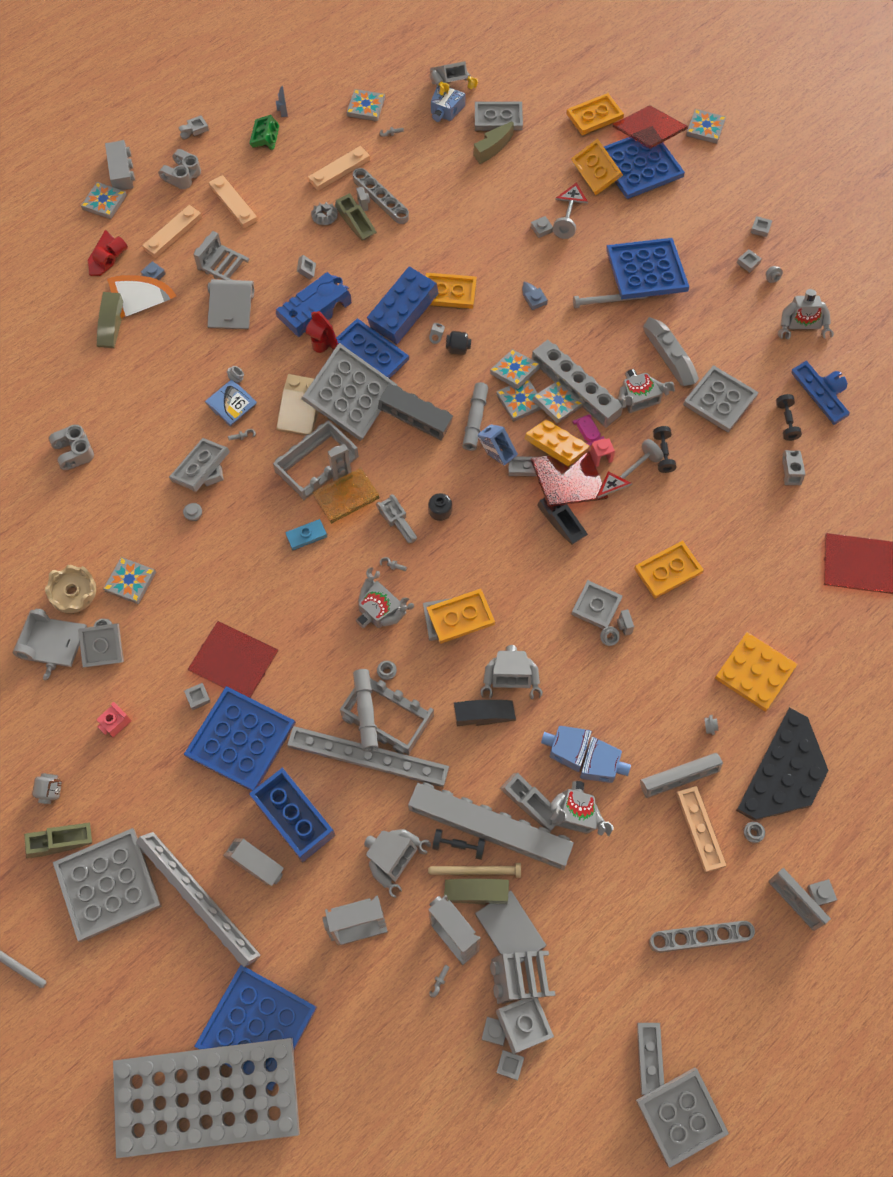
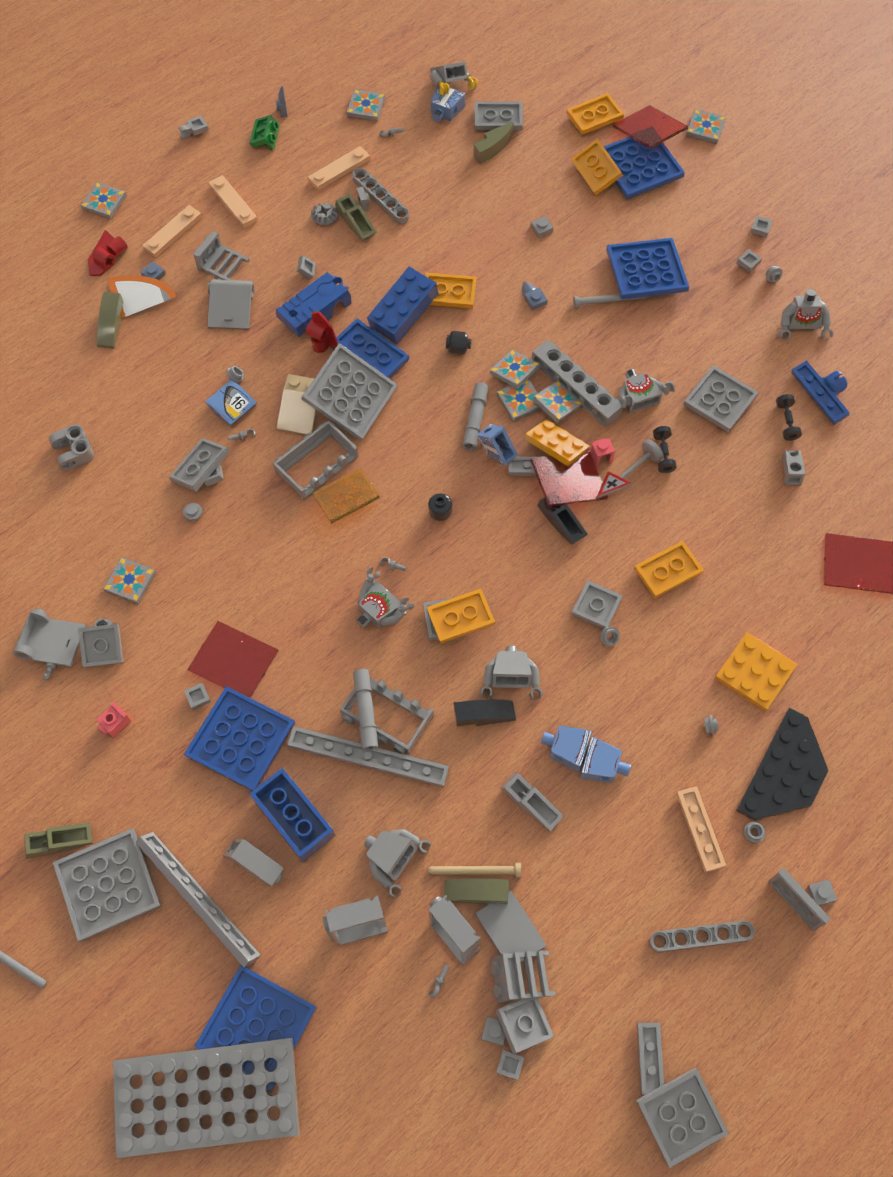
light grey head [32,773,62,804] -> none
tan plate [45,565,96,613] -> none
light grey brick [105,140,135,190] -> none
light grey piece [158,149,201,189] -> none
dark azure plate [285,519,327,550] -> none
light grey plate [328,444,352,485] -> none
light grey connector [376,494,417,544] -> none
light grey plate [377,661,397,680] -> none
dark grey brick [378,383,453,441] -> none
light grey brick [408,782,574,870] -> none
light grey piece [429,323,445,344] -> none
black wheel [432,829,486,860] -> none
light grey torso [550,781,613,836] -> none
light grey piece [553,182,588,239] -> none
dark pink piece [572,414,604,446] -> none
light grey plate [617,609,635,636] -> none
light grey brick [640,753,723,798] -> none
light grey brick [643,317,699,386] -> none

